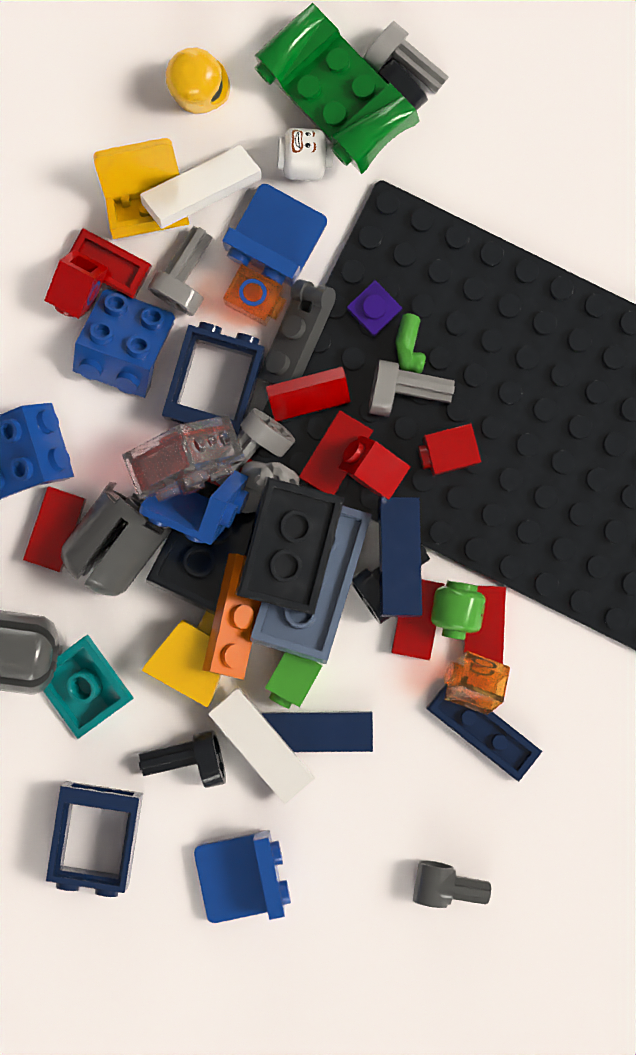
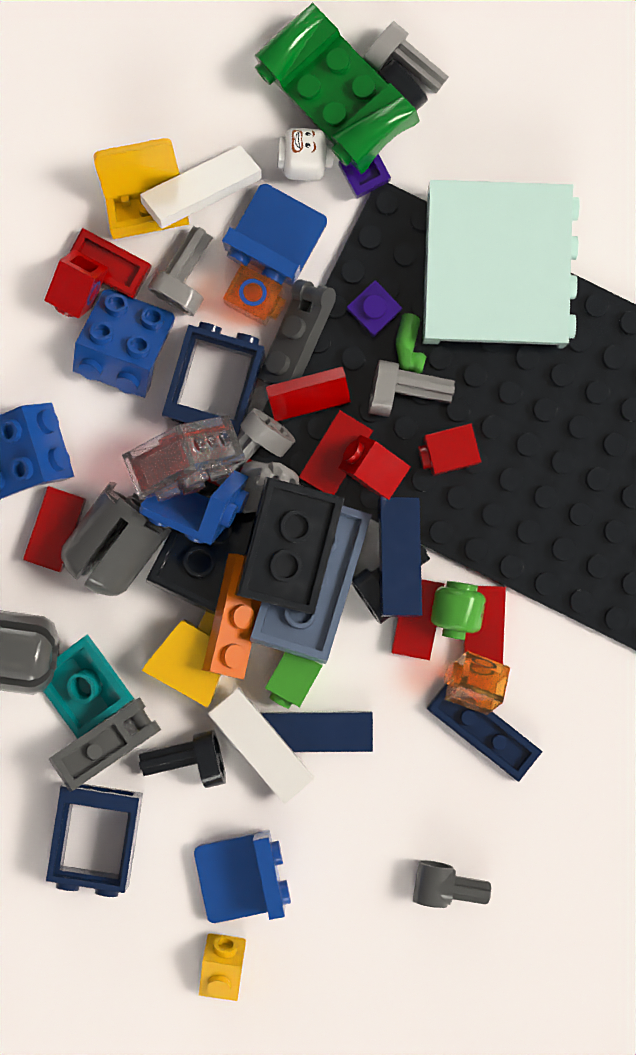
yellow helmet [165,47,230,114] -> none
none -> dark grey plate [48,697,162,792]
none -> yellow bracket [198,933,246,1001]
none -> dark purple plate [338,154,391,199]
none -> light aqua panel [423,179,580,349]

